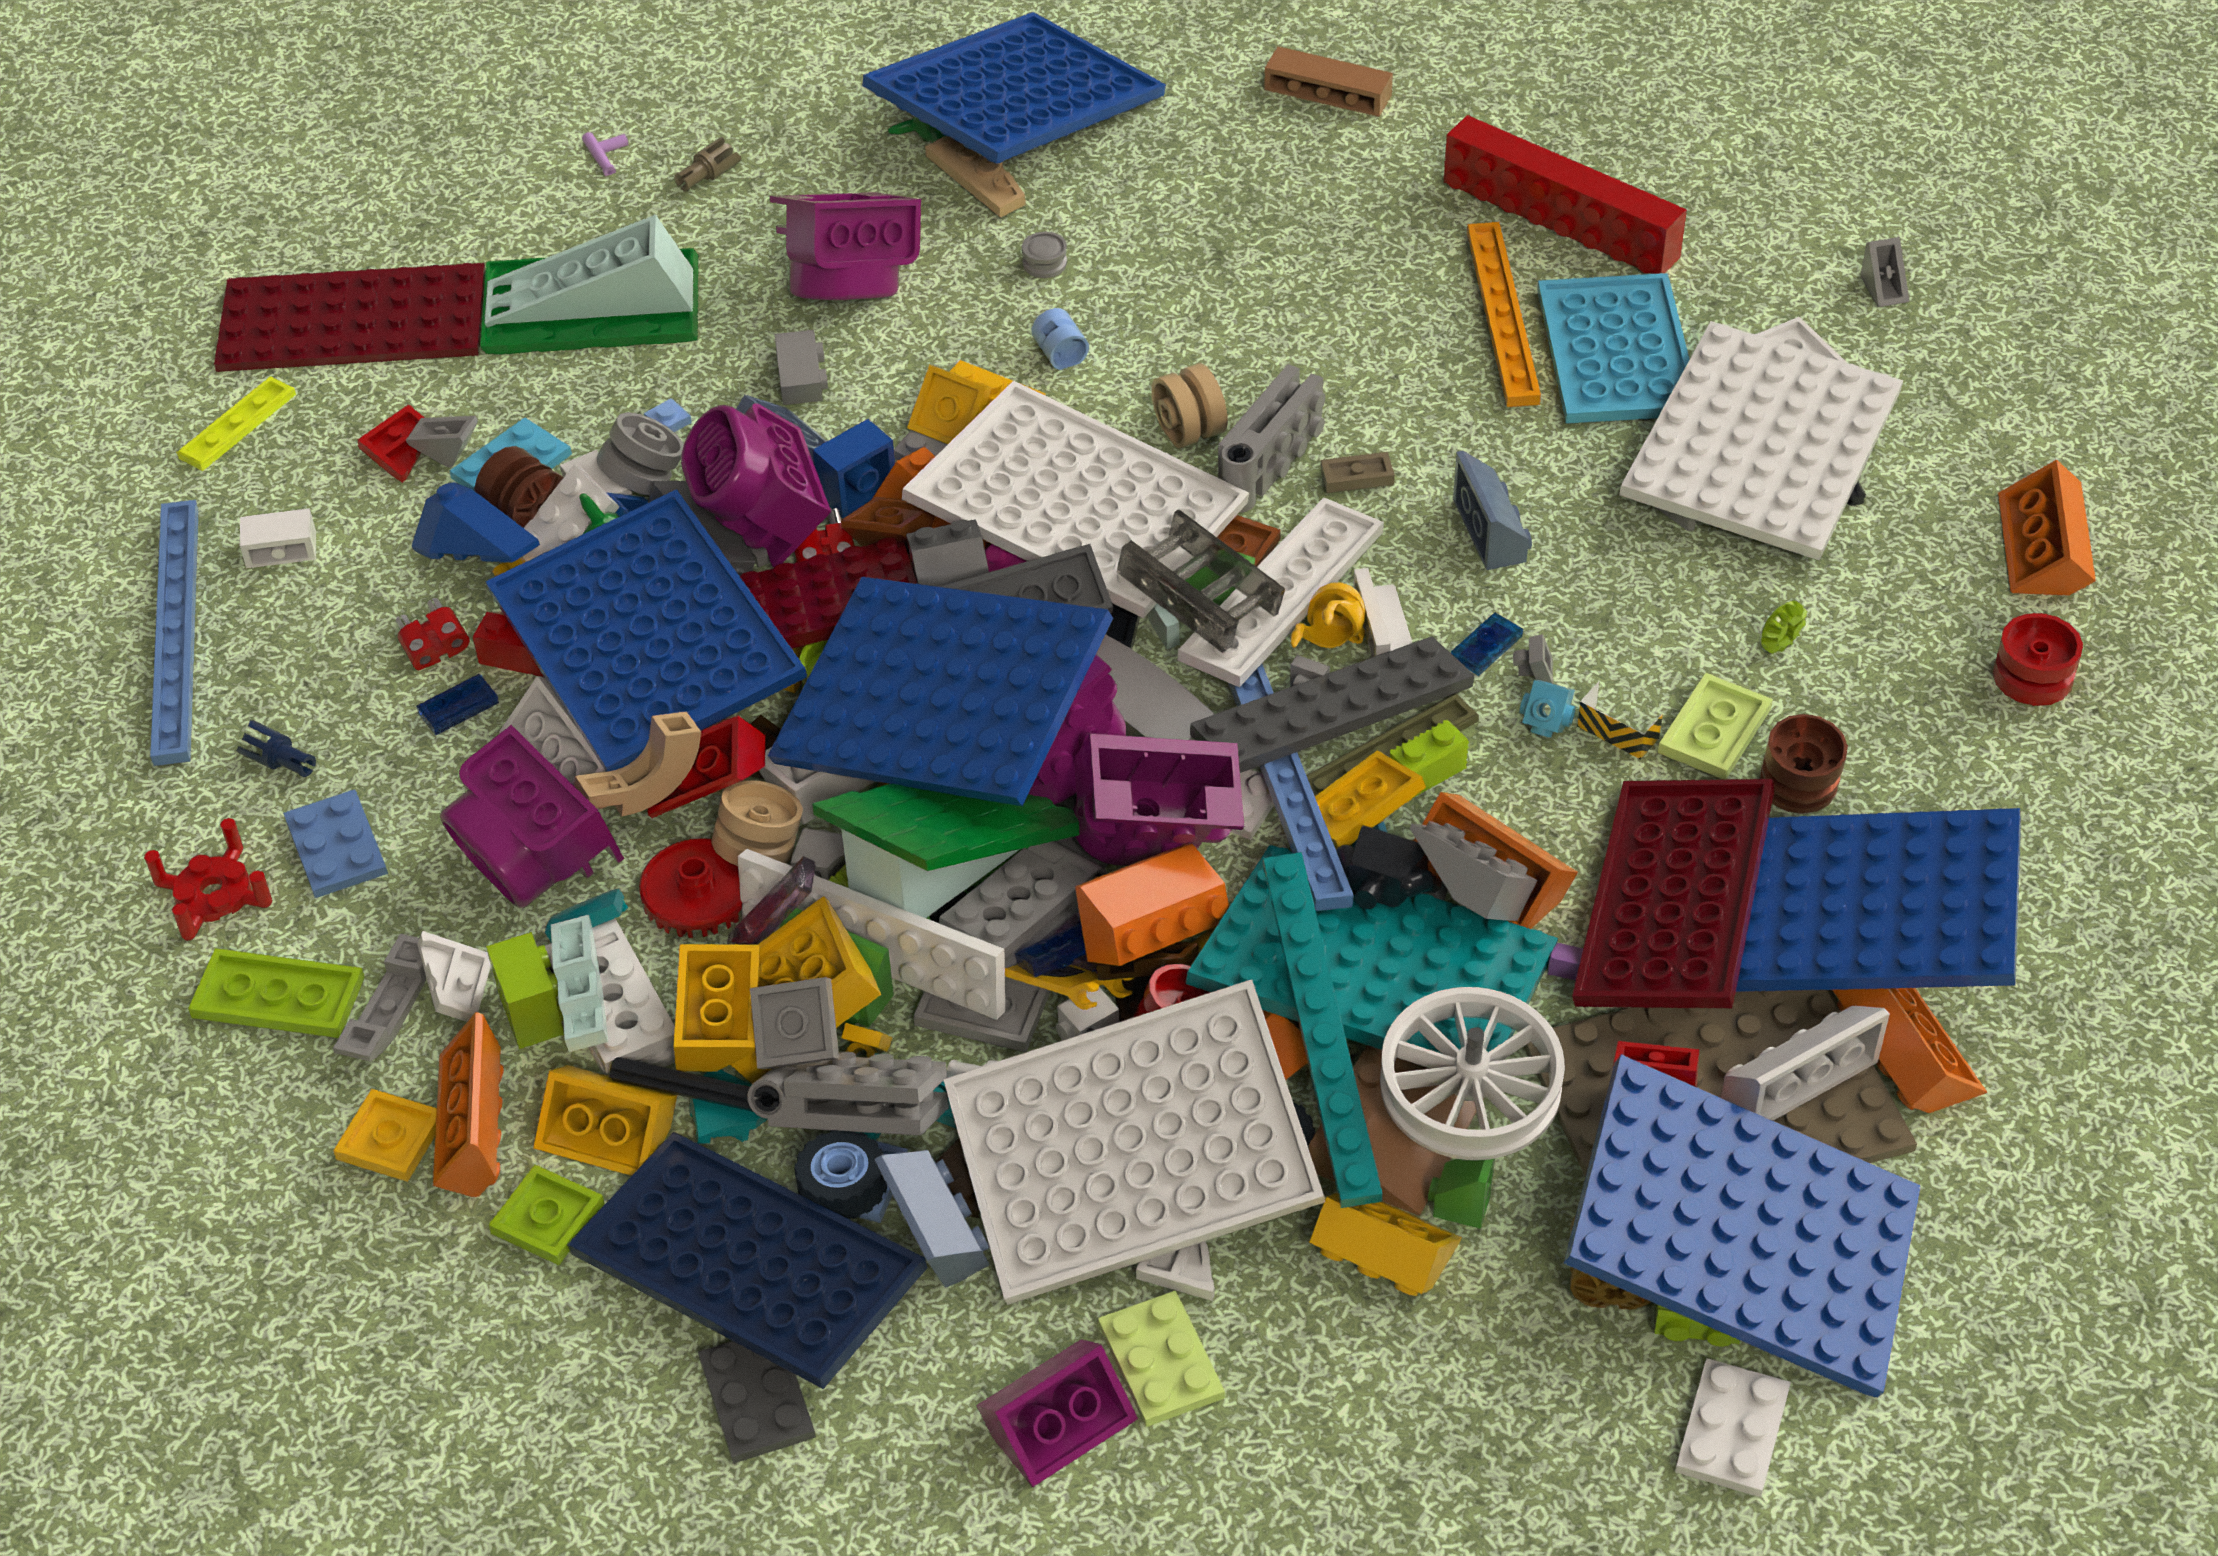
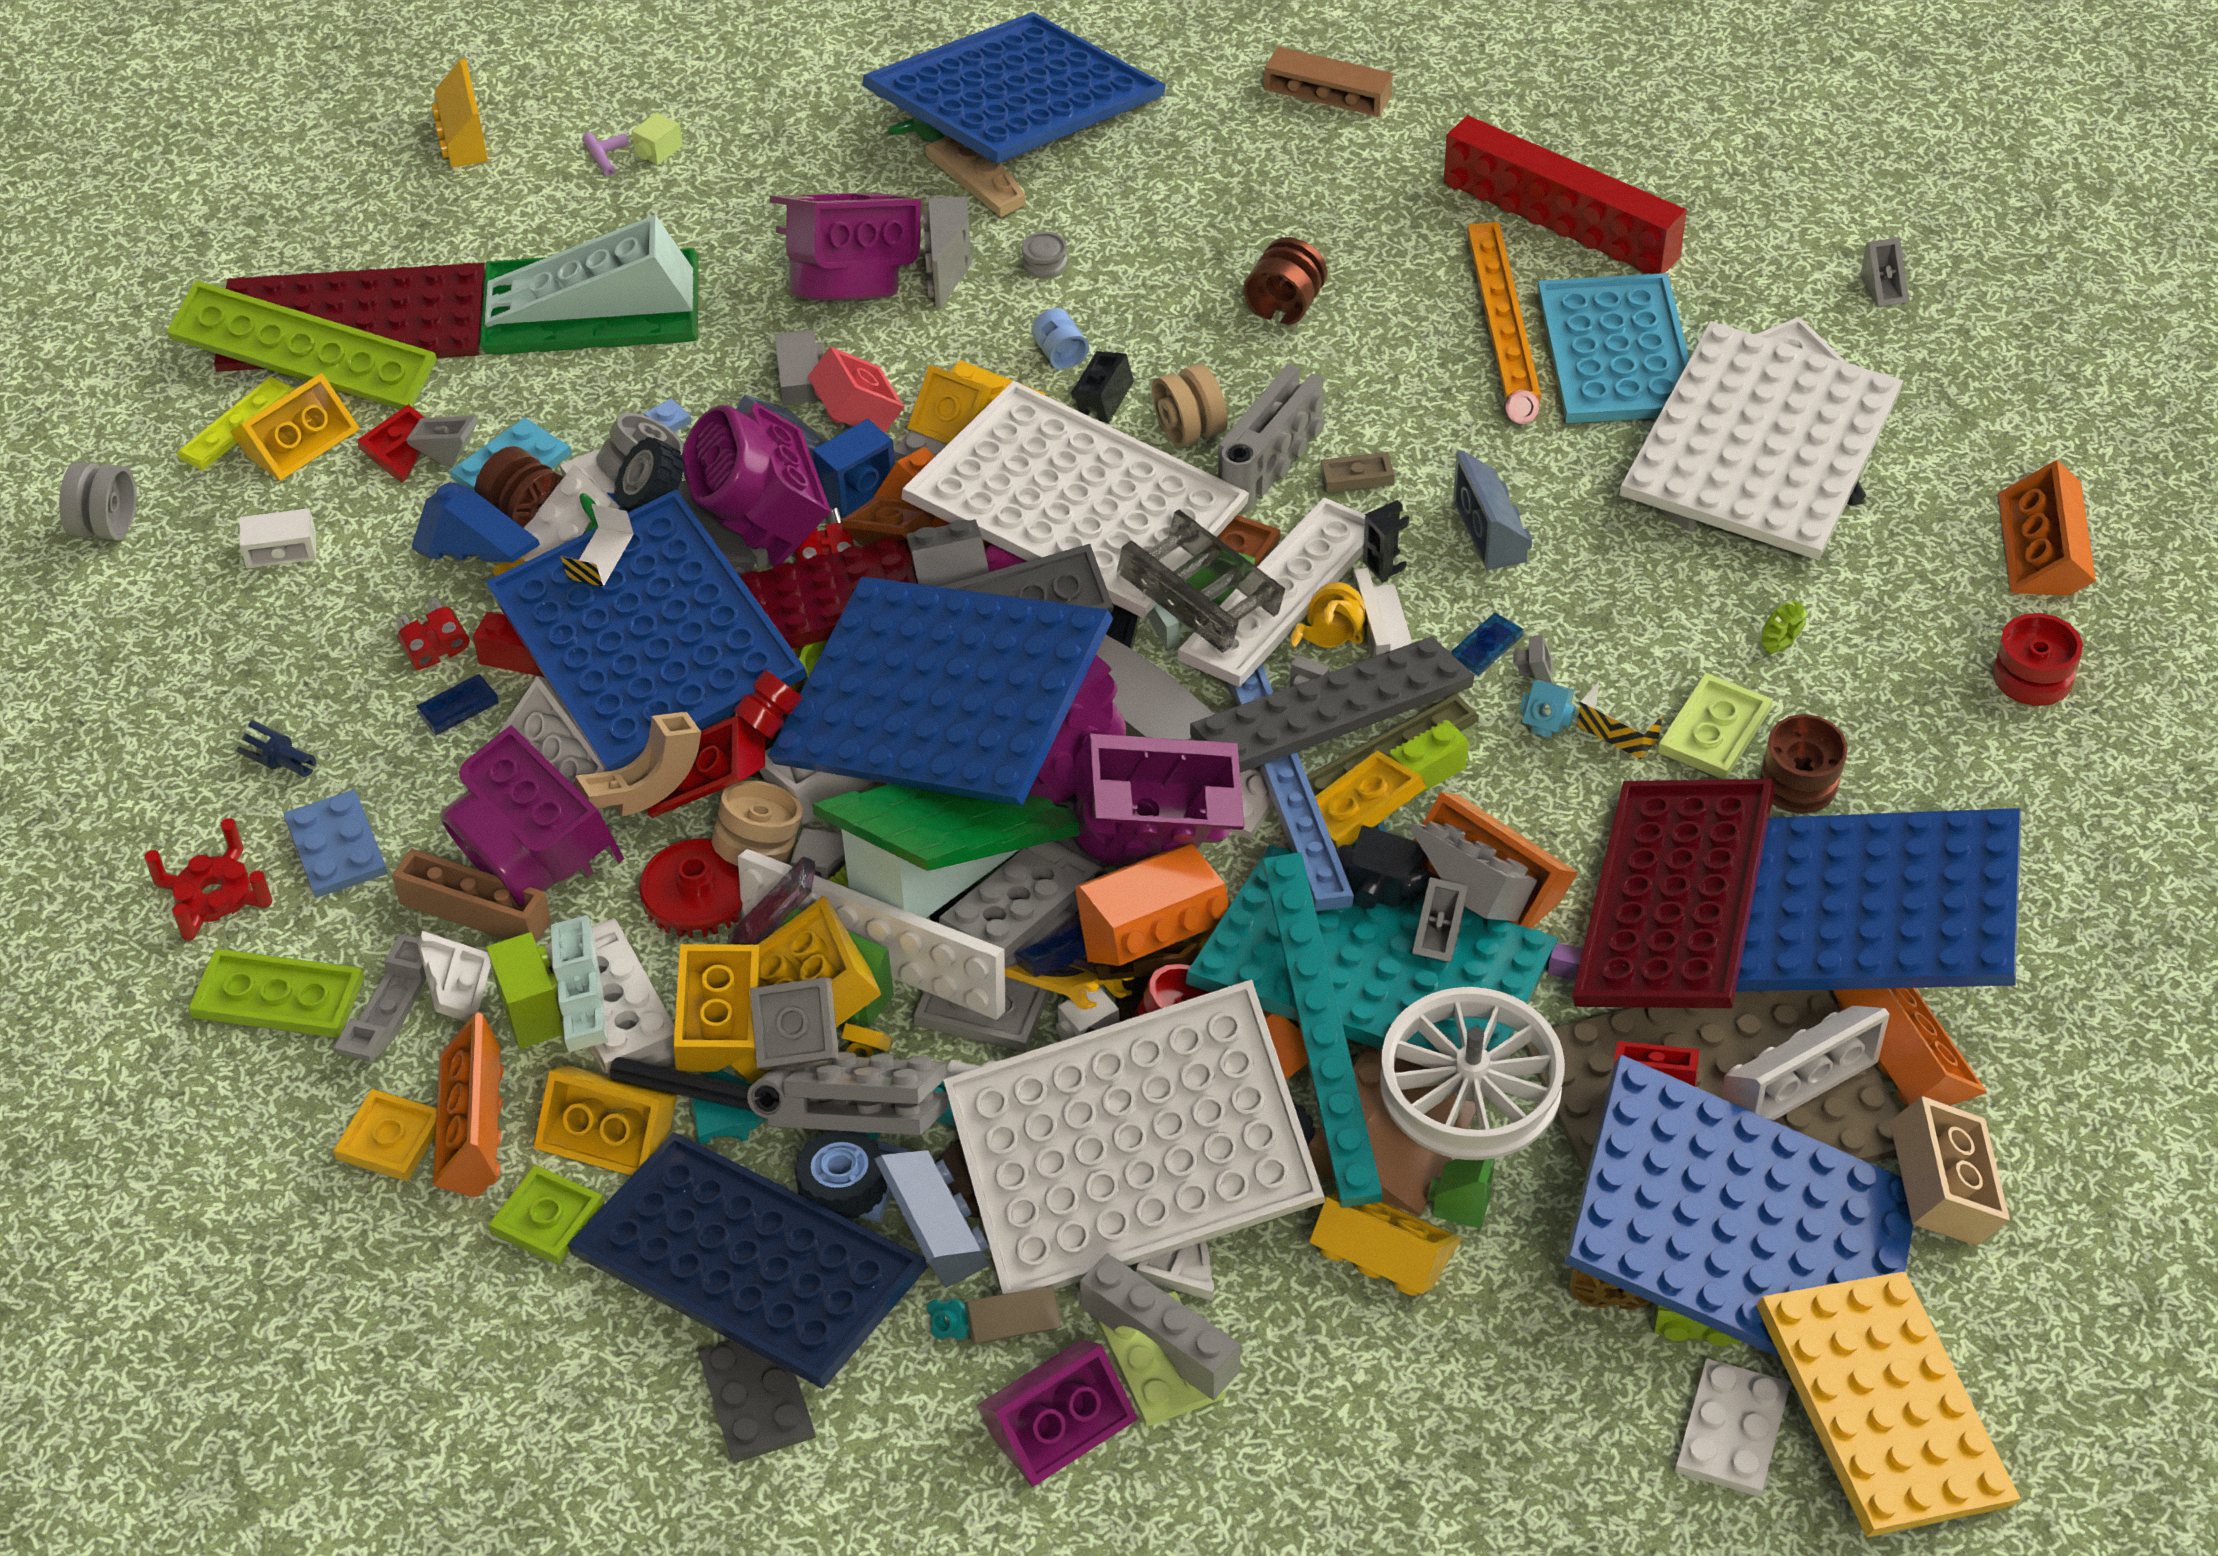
medium blue plate [150,500,199,766] -> none
teal slope [545,889,628,943] -> none
dark tan arm [674,136,742,192] -> none
none -> light grey wheel [59,462,137,540]
none -> lime plate [166,280,437,410]
none -> yellow slope [230,373,360,481]
none -> medium nougat brick [392,848,551,943]
none -> yellow slope [431,58,488,168]
none -> white sticker [561,504,634,587]
none -> black wheel [614,437,684,511]
none -> yellowish green brick [632,112,683,165]
none -> red wheel [733,669,803,739]
none -> coral brick [808,346,904,433]
none -> light grey slope [923,196,972,309]
none -> teal plate [927,1299,968,1340]
none -> dark tan slope [965,1286,1061,1345]
none -> black hinge [1071,351,1134,424]
none -> light grey arch [1080,1253,1241,1400]
none -> copper wheel [1243,237,1328,326]
none -> black hinge [1363,500,1410,583]
none -> light grey slope [1412,877,1468,963]
none -> tile [1504,390,1540,424]
none -> yellow plate [1756,1272,2020,1537]
none -> tan brick [1890,1096,2010,1246]

